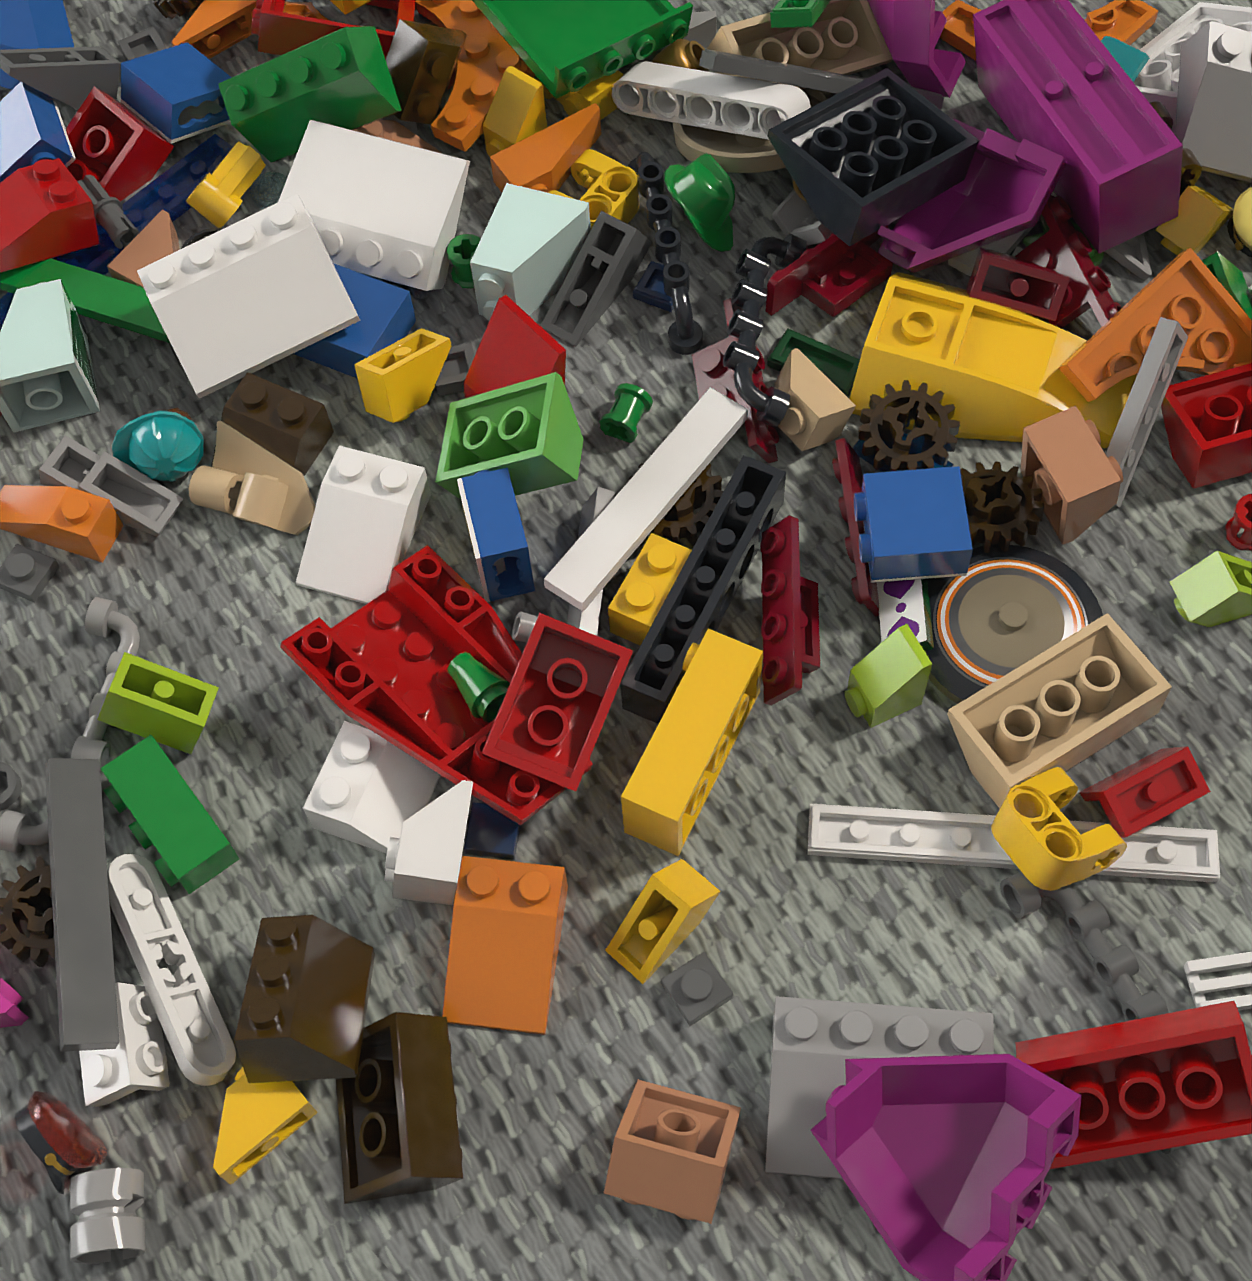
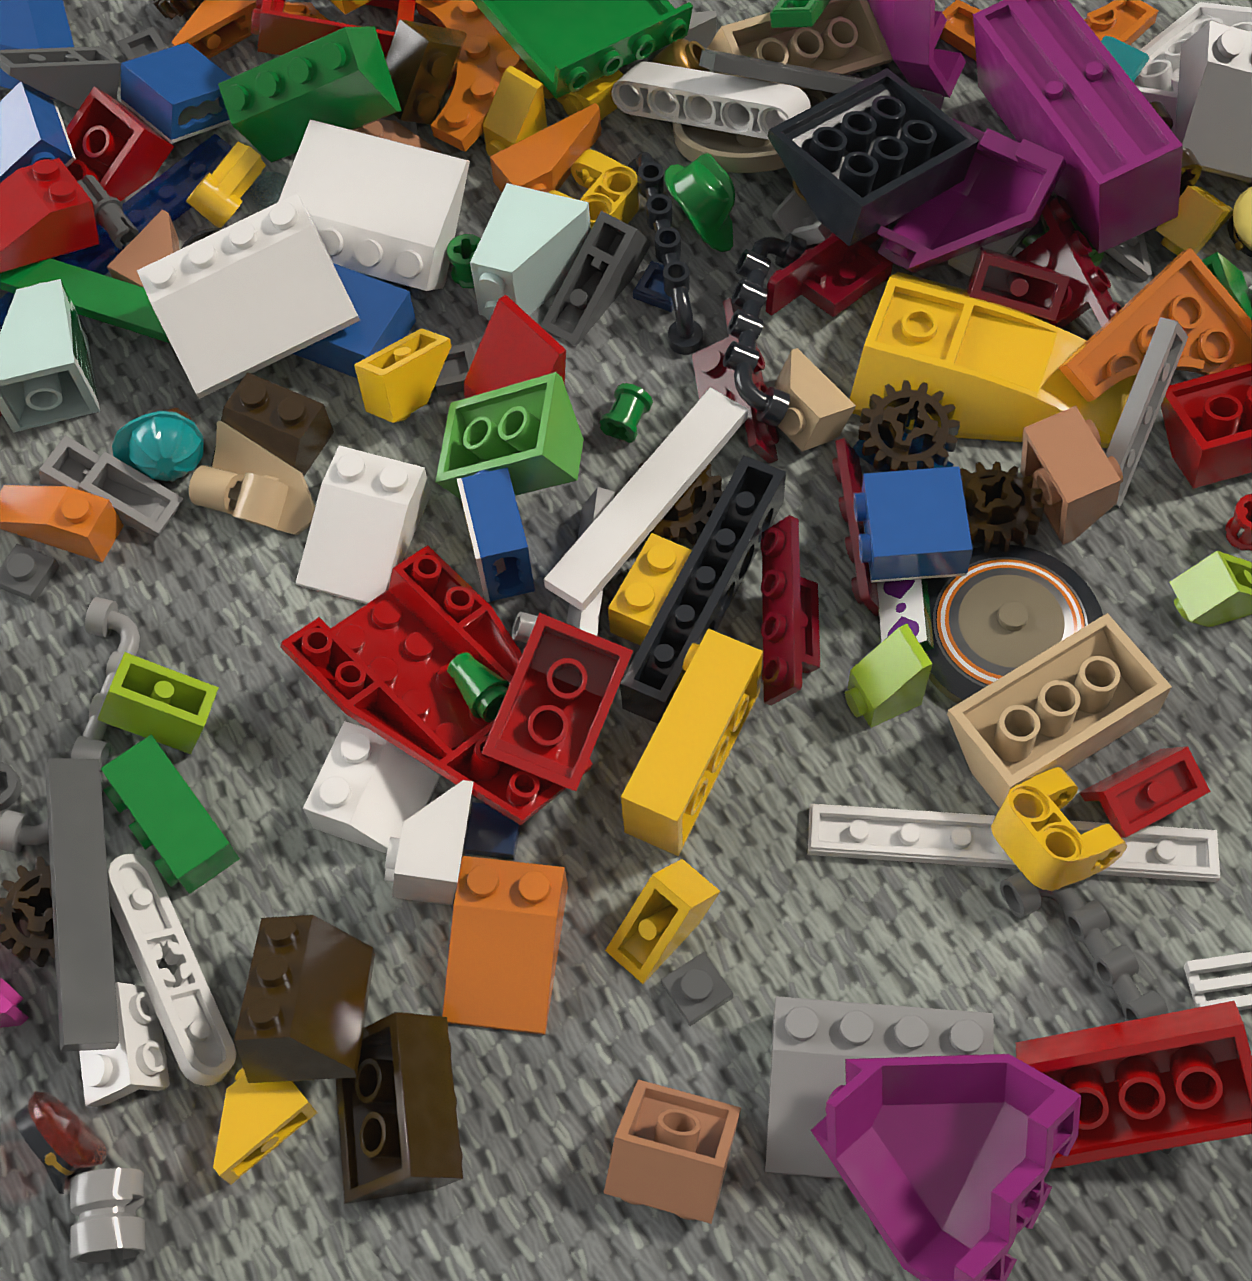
dark green tile [767,328,860,397] -> none

